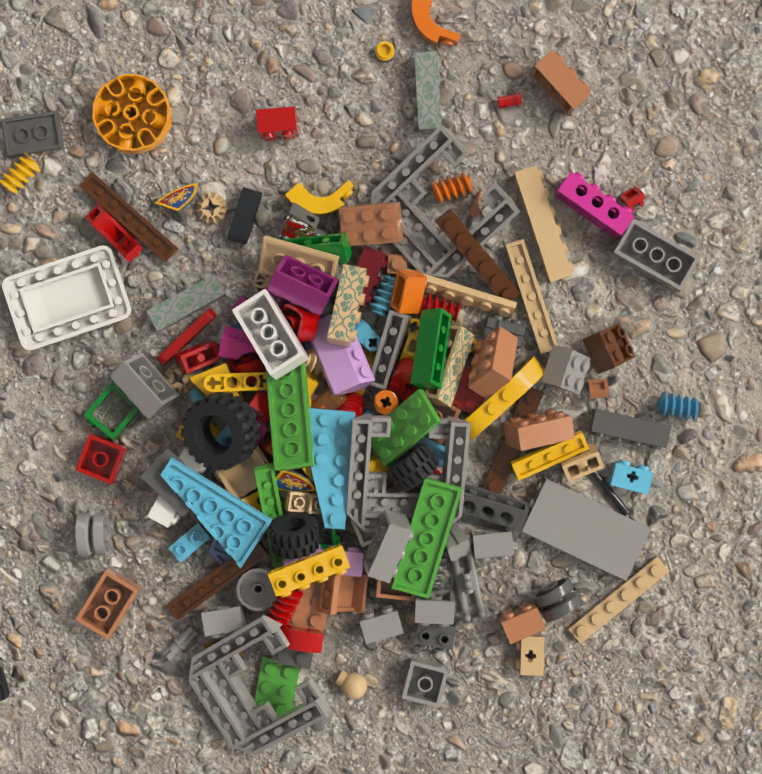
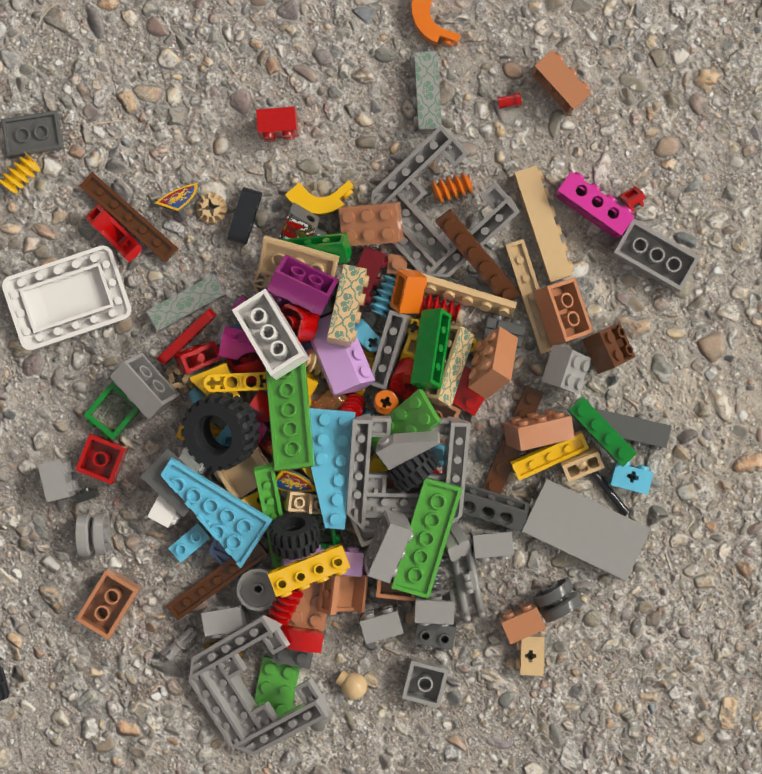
light orange brick [92,74,172,154] -> none
yellow plate [375,41,394,61] -> none
yellow arch [464,356,545,442] -> none
nougat hand [469,191,484,219] -> none
tan plate [568,556,670,644] -> none
nougat plate [587,378,610,399] -> none
dark azure piece [655,392,698,422] -> none
none -> light grey brick [38,457,79,502]
none -> pearl dark grey plate [75,487,100,503]
none -> light grey slope [376,431,440,470]
none -> nougat brick [533,277,593,346]
none -> green brick [566,397,637,467]

